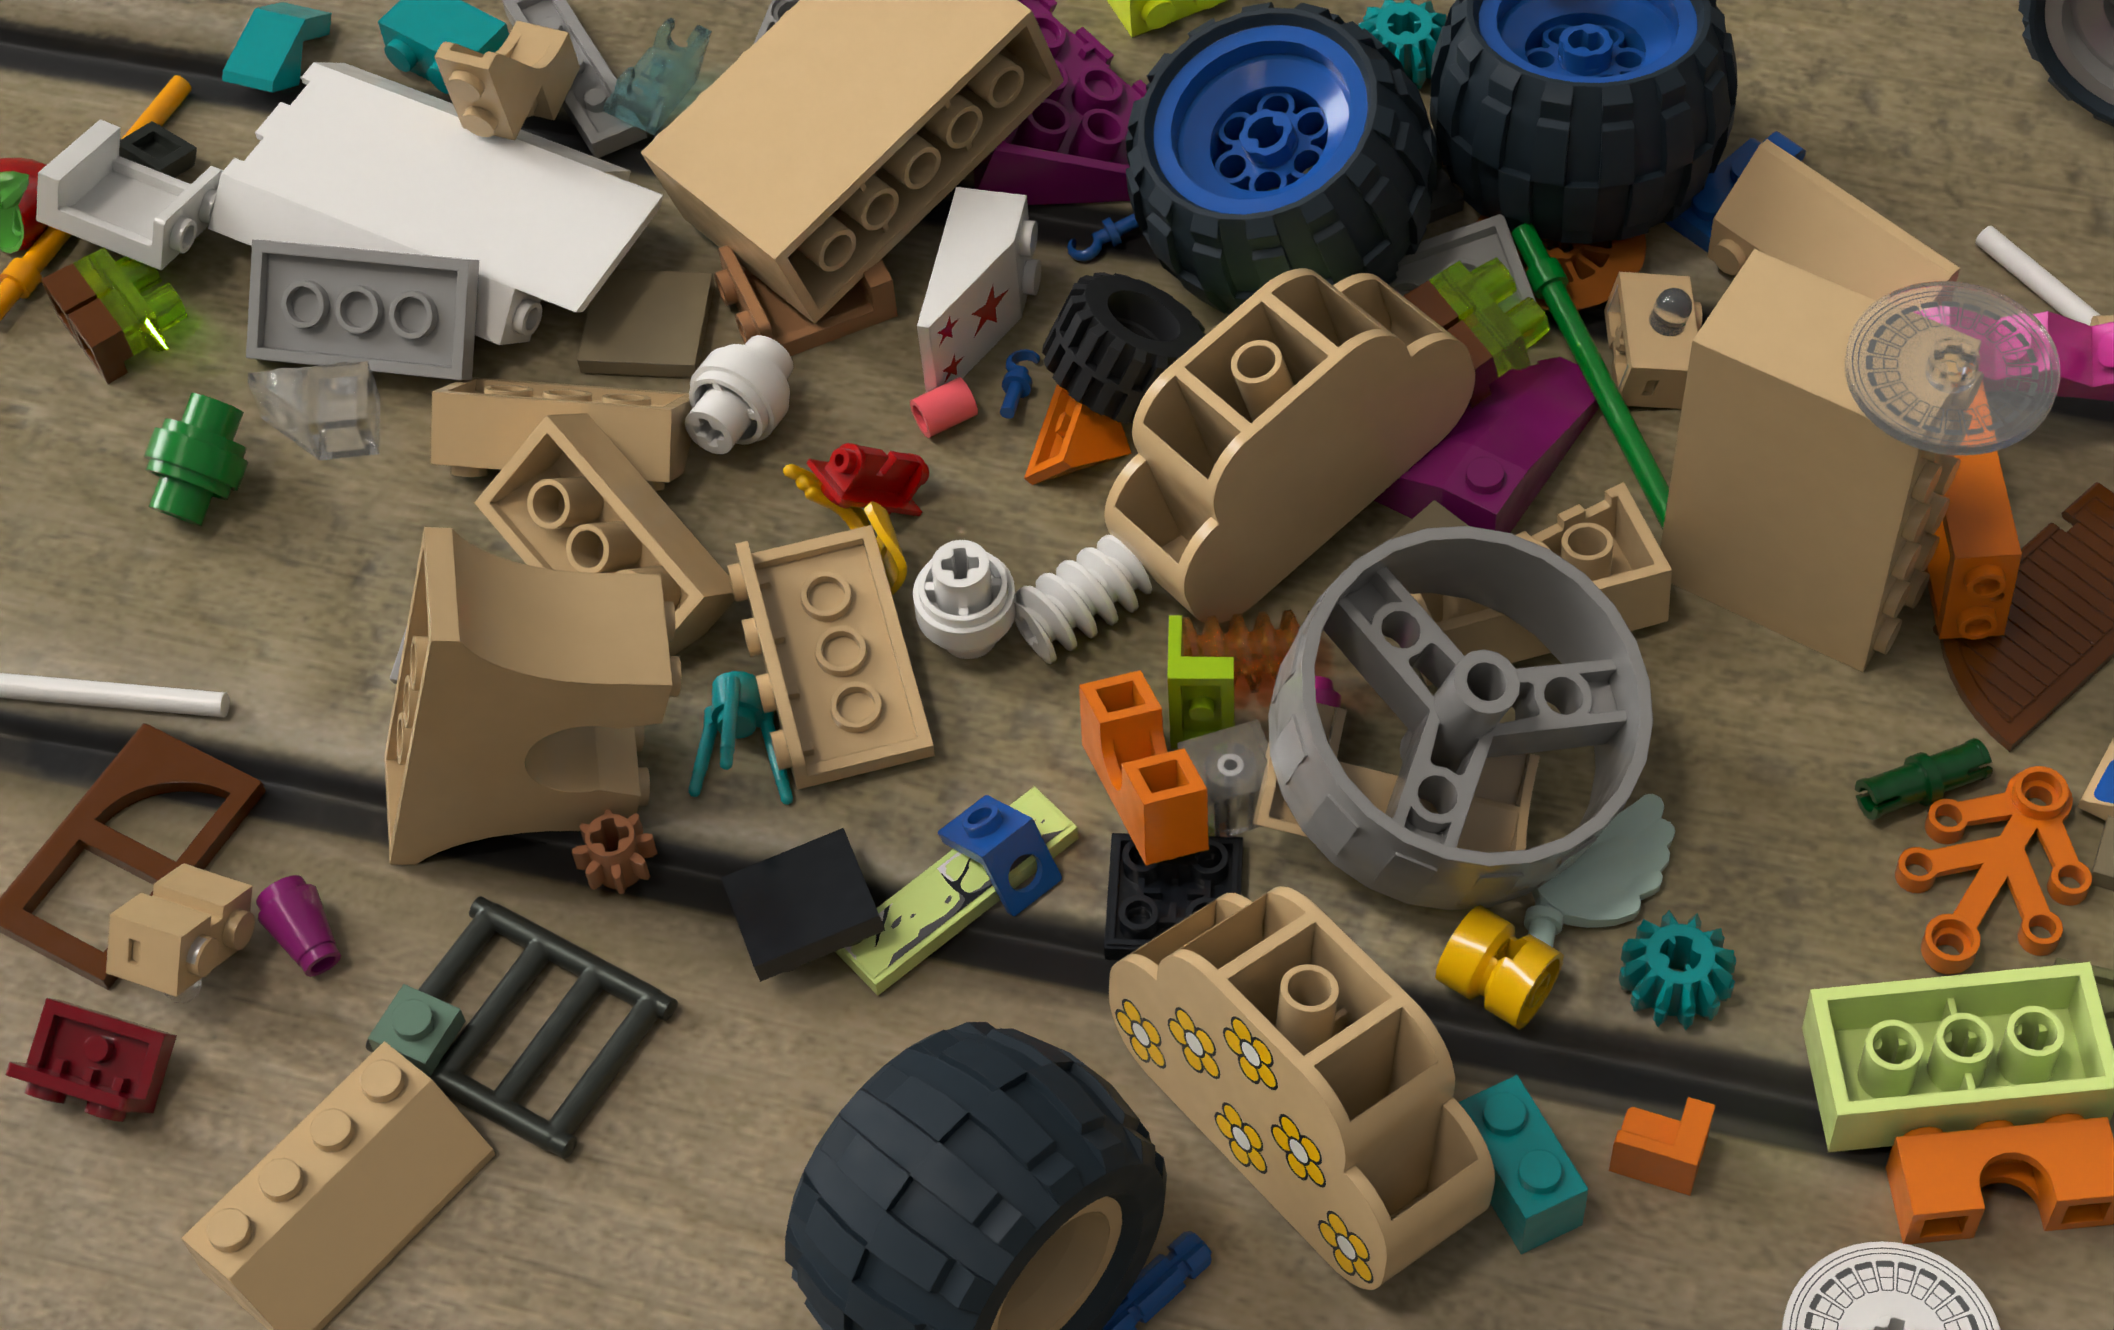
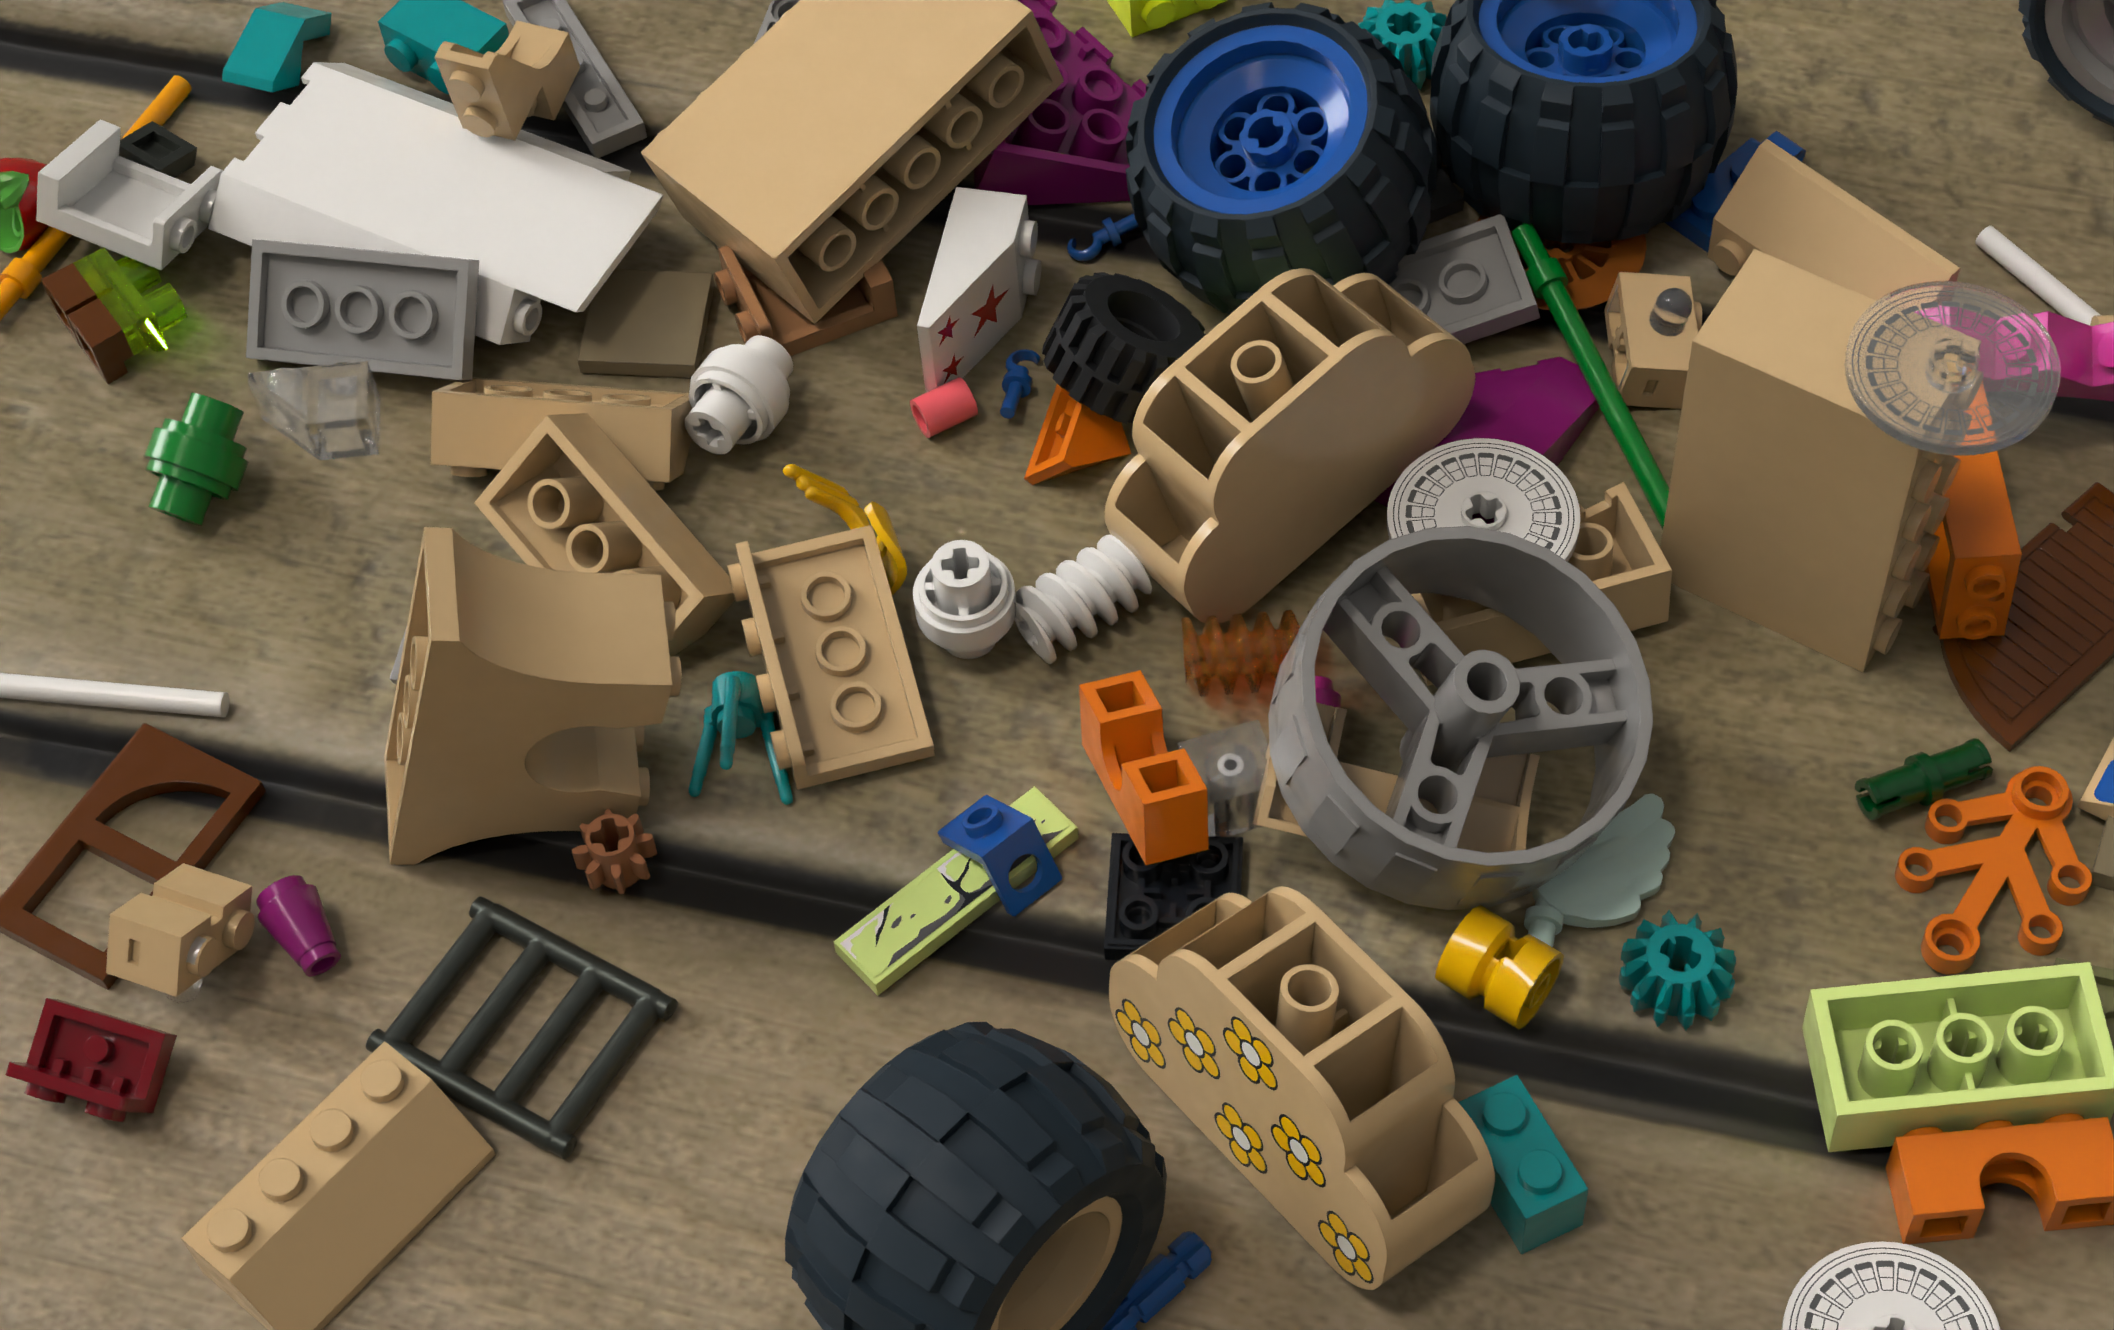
sand green plate [368,984,466,1076] -> none
clear light blue hinge [603,18,712,135] -> none
black tile [721,828,885,982] -> none
red hinge [806,443,929,516] -> none
lime panel [1167,615,1235,749] -> none
clear neon green hips [1403,257,1550,408] -> none
orange panel [1609,1097,1715,1196] -> none
none -> white piece [1387,438,1580,600]

